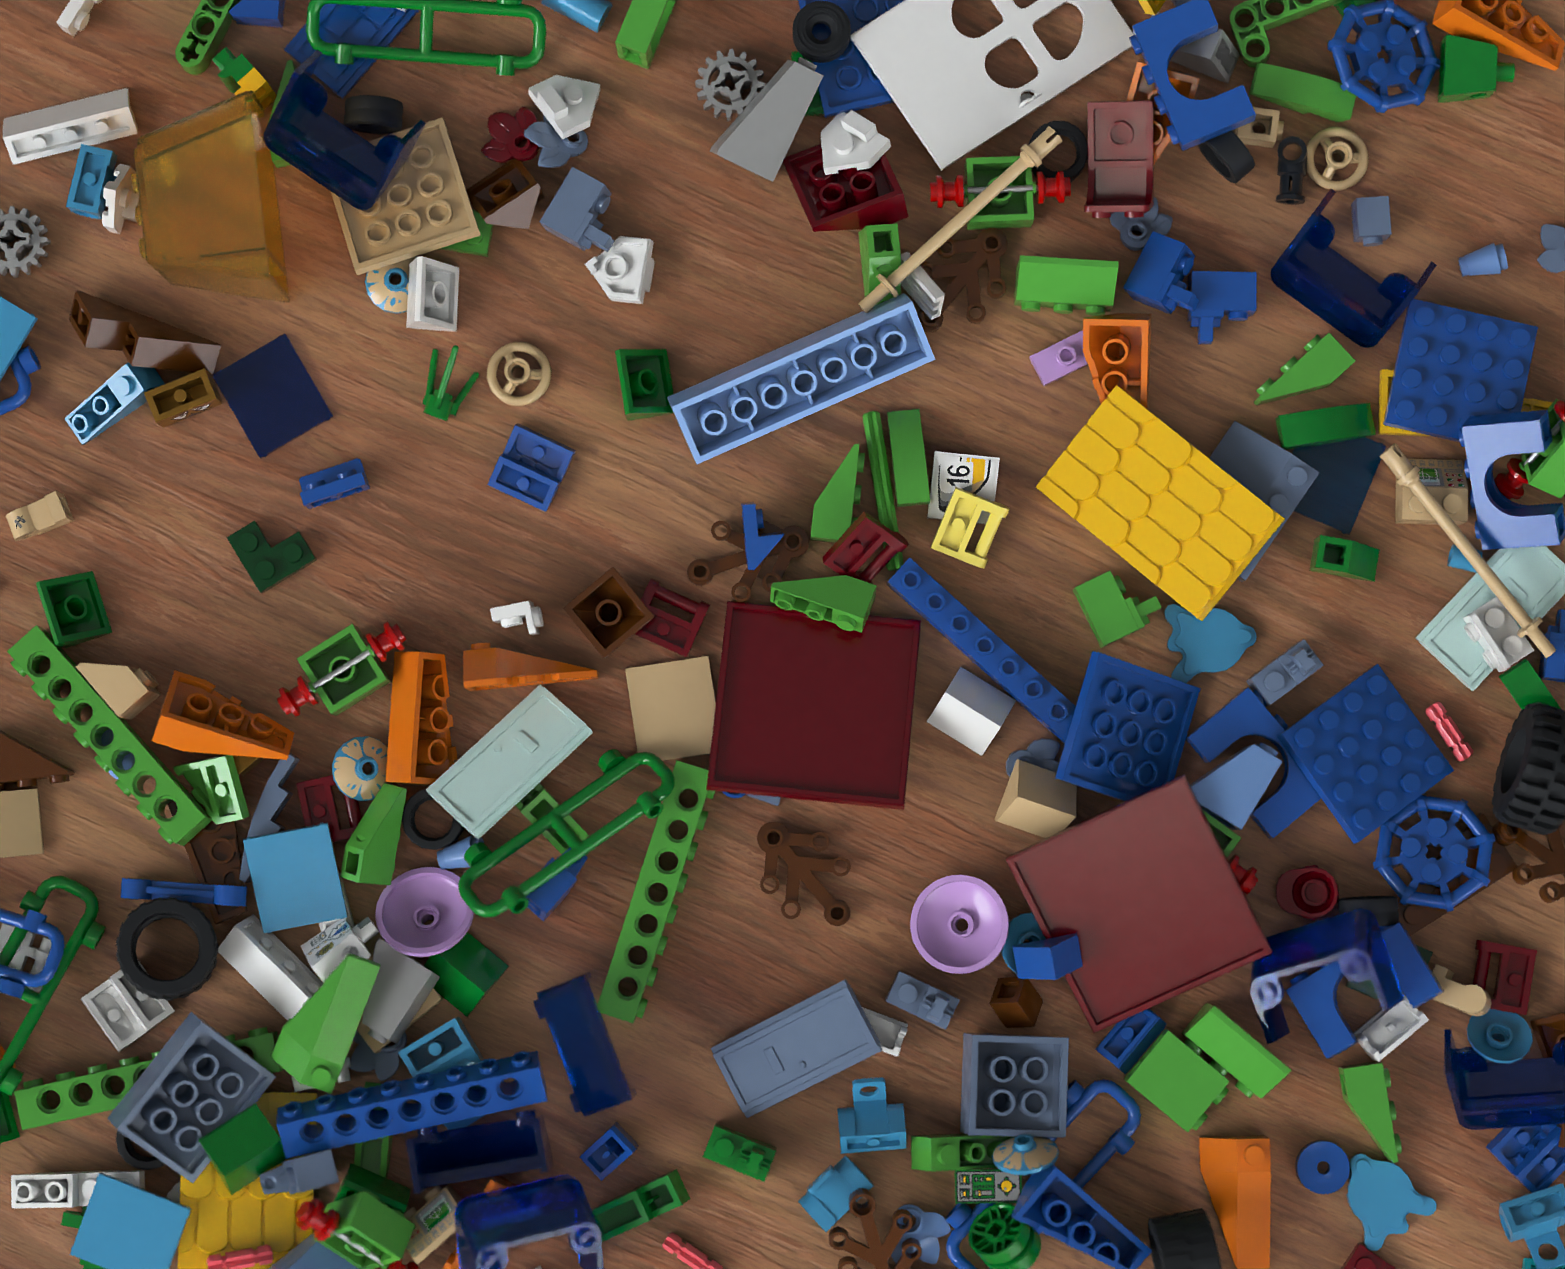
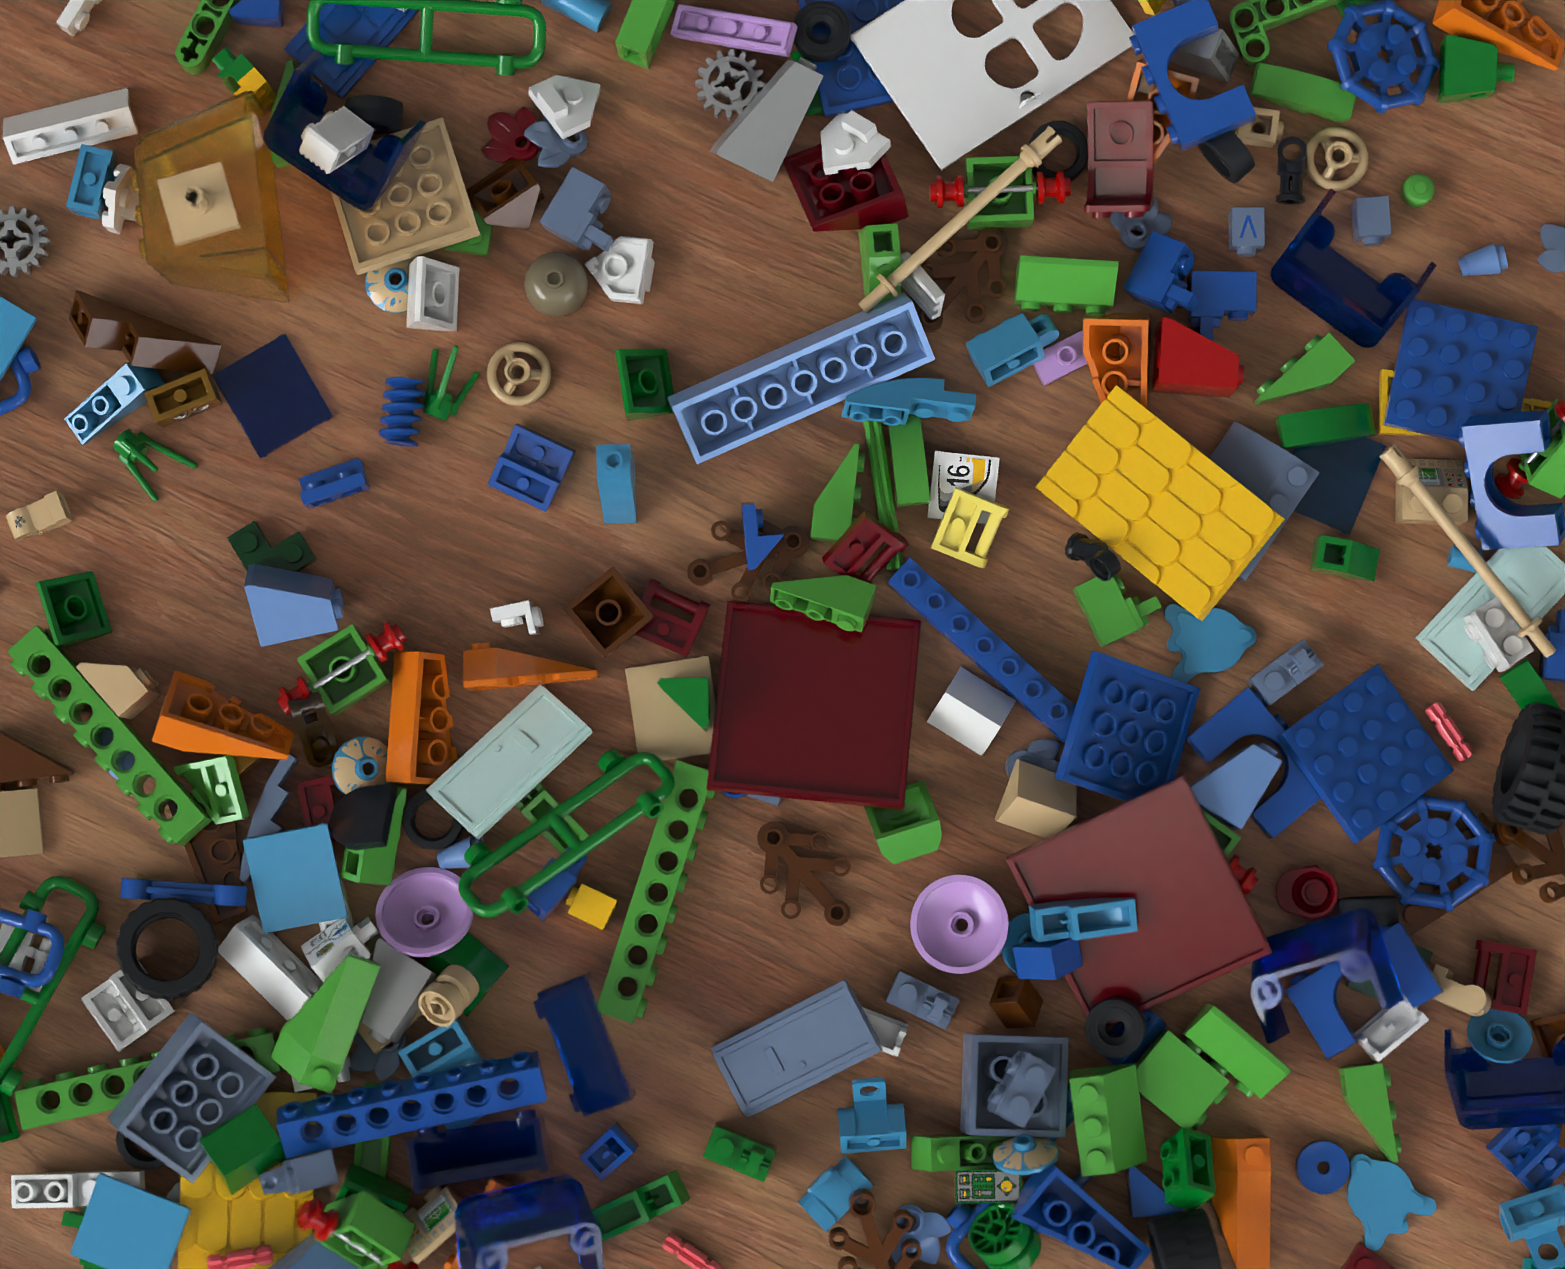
none -> green plant [113,429,197,502]
none -> tan tile [157,162,241,246]
none -> medium blue slope [244,564,345,647]
none -> dark brown plate [287,690,338,767]
none -> white brick [299,106,374,174]
none -> black tile [329,783,398,850]
none -> blue piece [378,377,426,447]
none -> tan wheel [418,965,479,1027]
none -> dark tan cylinder [524,252,589,317]
none -> yellow brick [566,883,619,930]
none -> dark azure slope [596,444,637,524]
none -> green slope [657,678,710,732]
none -> lavender tile [670,4,798,57]
none -> dark azure slope [841,378,976,426]
none -> bright green brick [864,780,942,864]
none -> dark azure brick [966,313,1059,388]
none -> sand blue brick [987,1050,1056,1128]
none -> dark azure slope [1029,898,1138,942]
none -> black connector [1065,532,1121,581]
none -> bright green slope [1069,1063,1147,1177]
none -> black tyre [1085,997,1146,1058]
none -> blue slope [1125,1166,1183,1217]
none -> red slope [1151,317,1244,398]
none -> green brick [1160,1128,1216,1210]
none -> sand blue brick [1228,207,1265,257]
none -> bright green piece [1400,174,1435,208]

